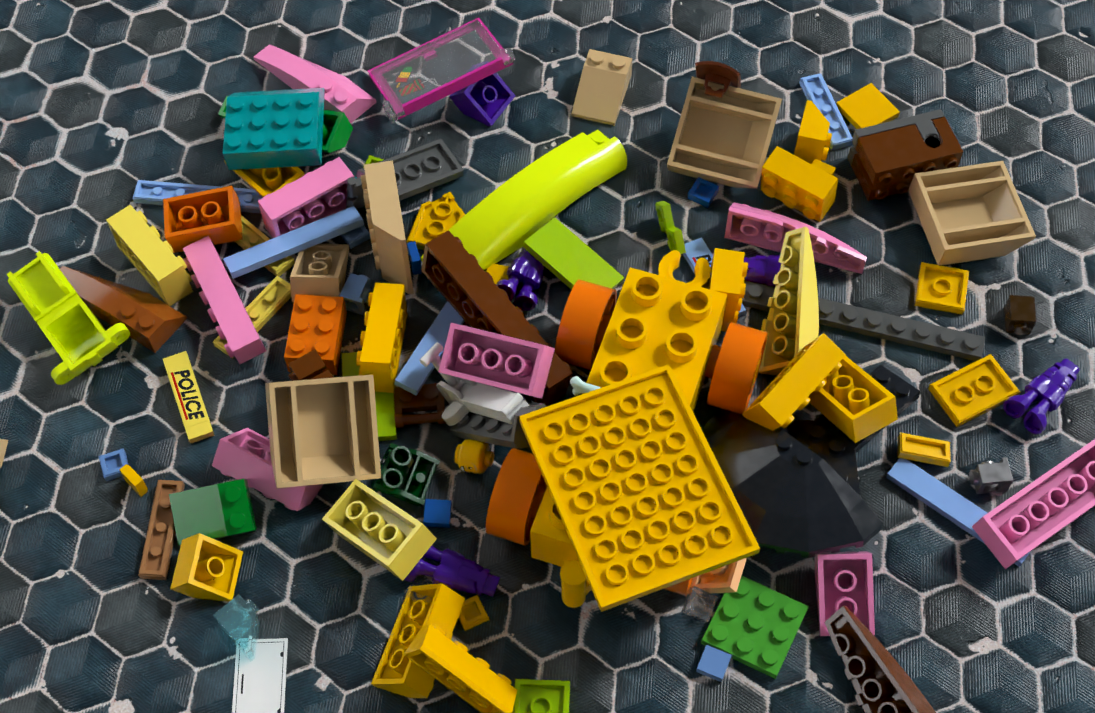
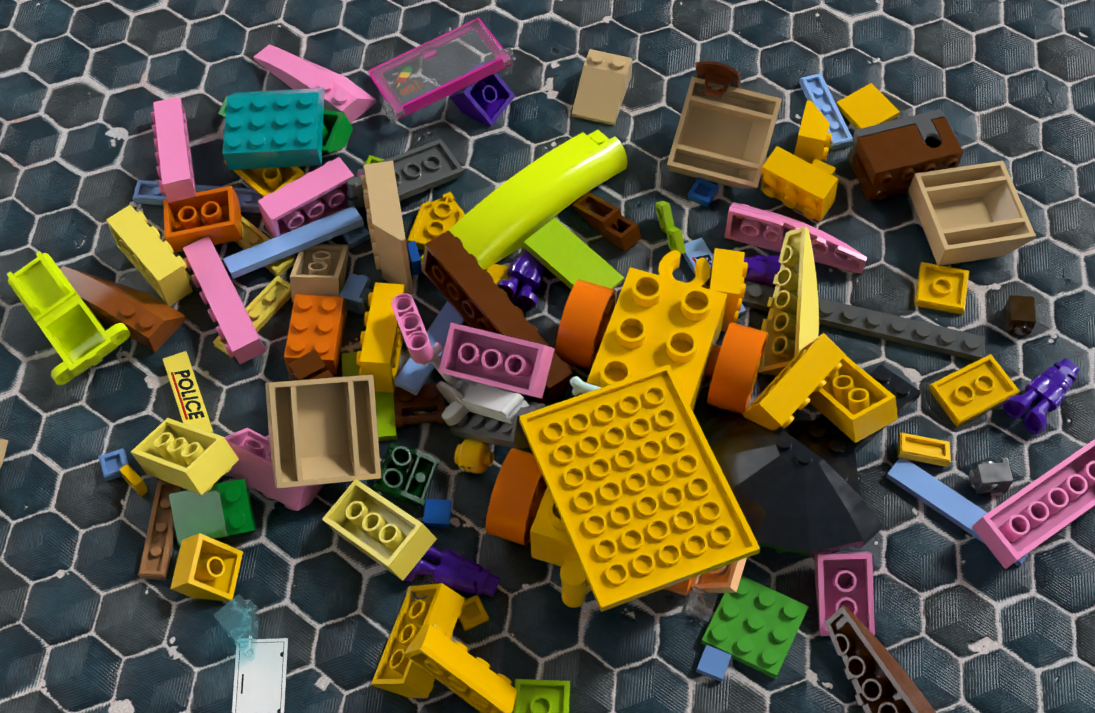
none -> light yellow brick [131,418,239,495]
none -> bright pink brick [151,96,196,203]
none -> bright pink beam [391,293,434,364]
none -> reddish brown slope [572,192,641,251]

